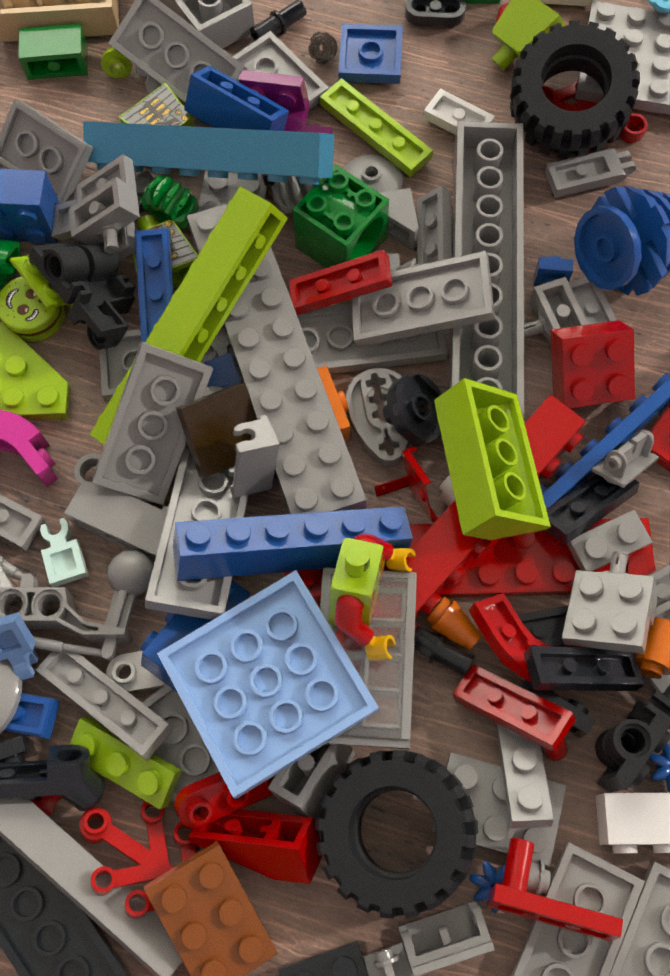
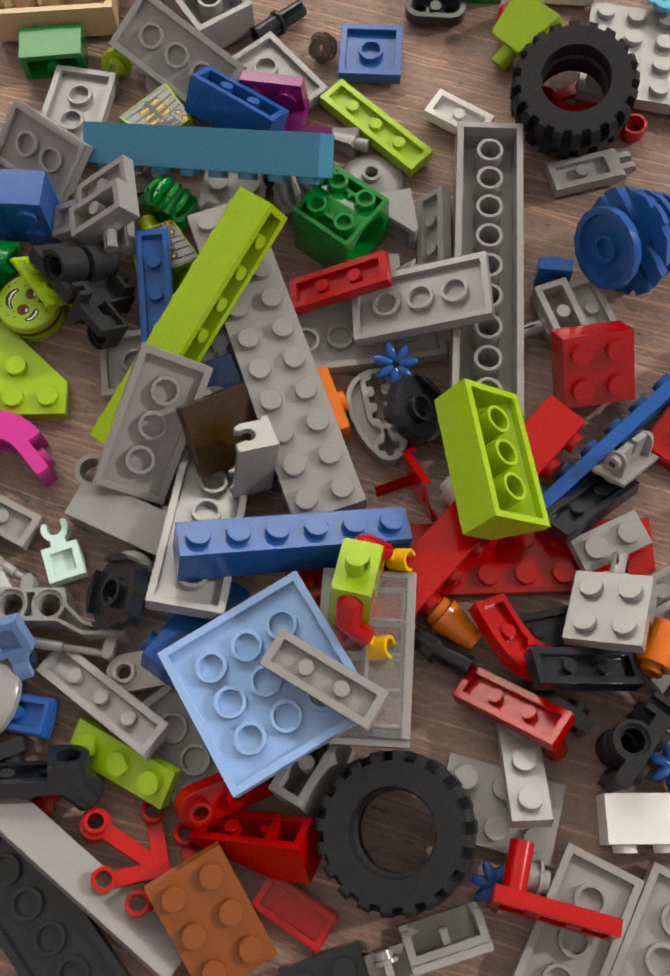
none -> light grey plate [41,64,119,140]
none -> black plate [86,552,152,633]
none -> red tile [251,877,340,954]
none -> light grey plate [259,628,390,731]
none -> light grey piece [332,127,370,159]
none -> blue plant [373,342,419,384]

